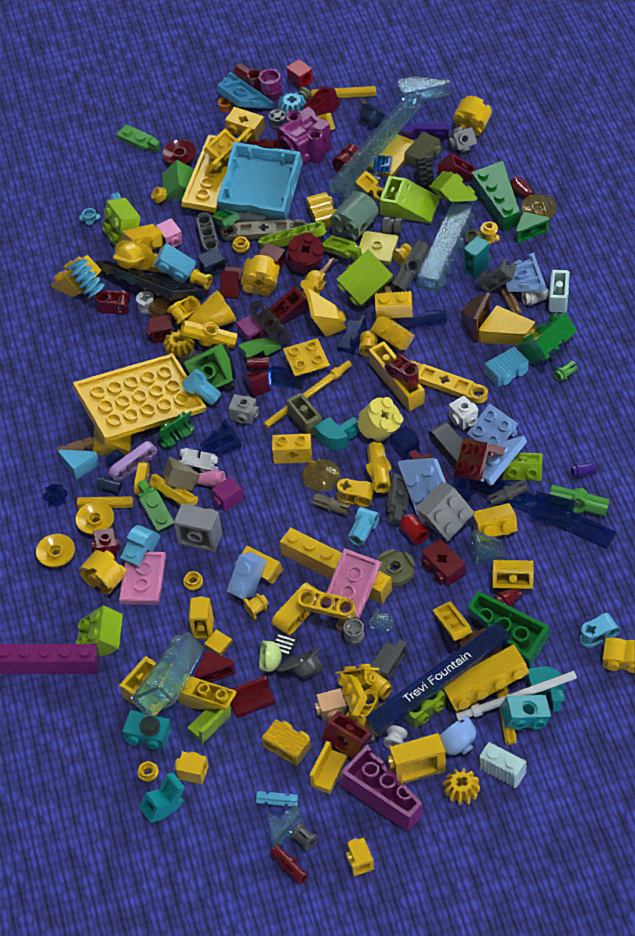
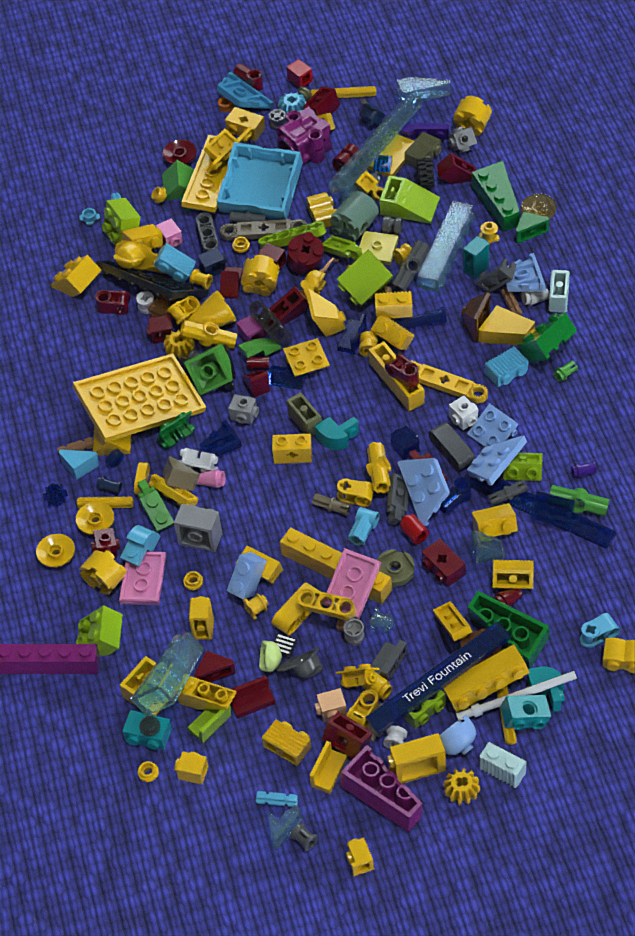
medium azure piece [66,258,104,299] -> none
lavender beam [108,441,157,482] -> none
bright green hinge [116,124,161,153] -> none
teal brick [139,773,185,823] -> none
medium azure piece [182,369,221,405] -> none
yellow tile [204,629,233,656] -> none
green hinge [211,209,240,227] -> none
magenta brick [212,477,244,512] -> none
dark red pin [248,139,280,149] -> none
magenta wheel [259,69,282,101] -> none
yellow bar [263,360,352,429] -> none
dark red pin [270,845,308,884] -> none
clear yellow dish [302,459,340,491] -> none
yellow hinge [337,672,367,716] -> none
light yellow brick [357,397,403,442] -> none
light grey brick [415,481,475,541] -> none
lime slope [429,171,477,202] -> none
dark red bracket [455,438,505,481] -> none
olive plate [465,229,483,244] -> none
dark red cone [510,176,535,200] -> none

